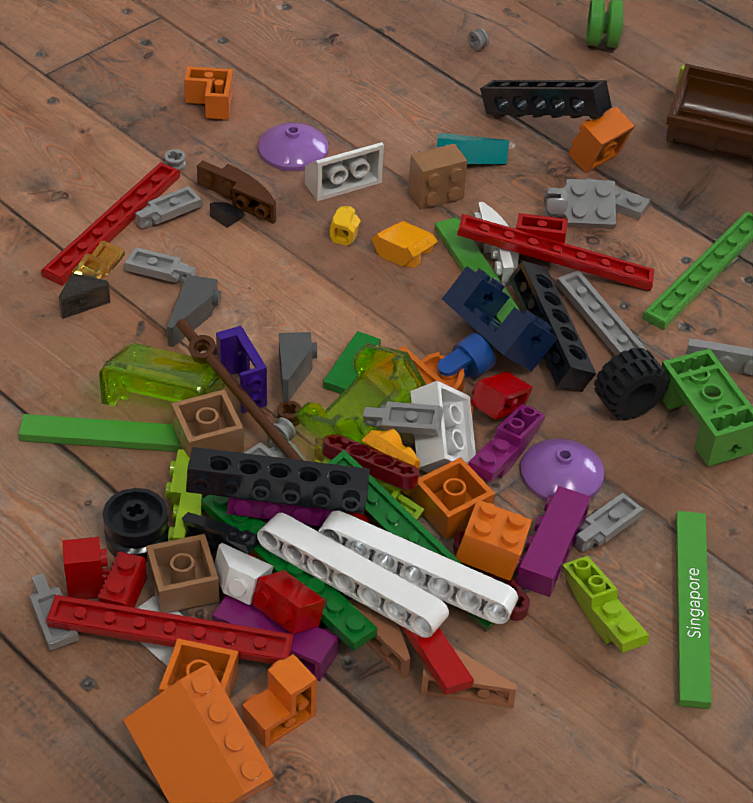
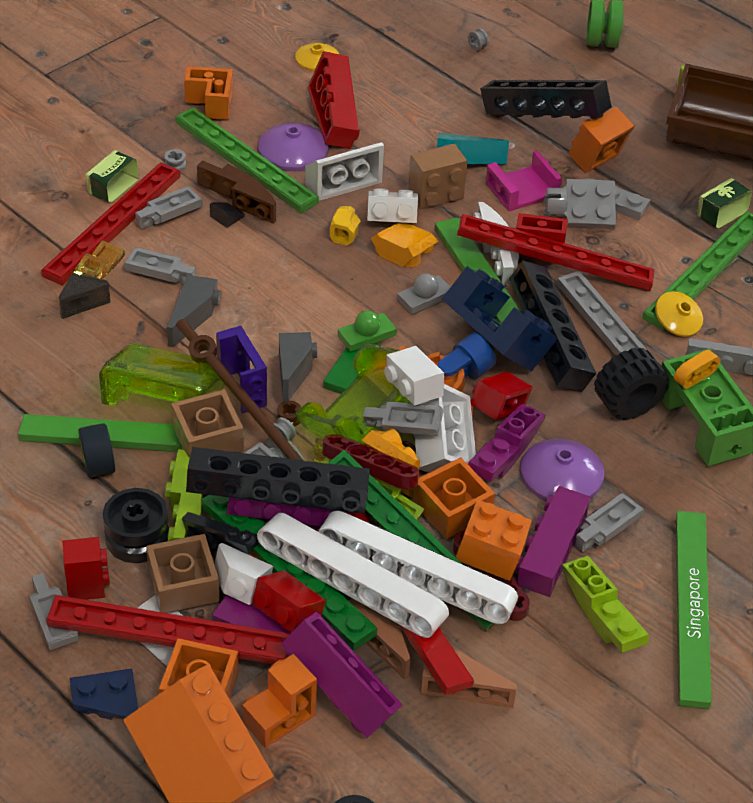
red brick [98,552,147,608] -> none
none -> dark blue wing [70,668,138,720]
none -> black wheel [78,423,115,478]
none -> yellowish green piece [86,150,139,202]
none -> bright green tile [175,107,319,213]
none -> magenta brick [281,612,402,738]
none -> yellow dish [295,43,339,71]
none -> red wedge [307,51,360,149]
none -> bright green tile [338,310,397,352]
none -> white brick [367,188,418,223]
none -> white brick [384,346,444,406]
none -> light grey tile [397,273,451,315]
none -> dark pink panel [485,150,562,211]
none -> yellow dish [655,291,703,337]
none -> light orange beam [674,349,721,389]
none -> piece [697,178,752,228]

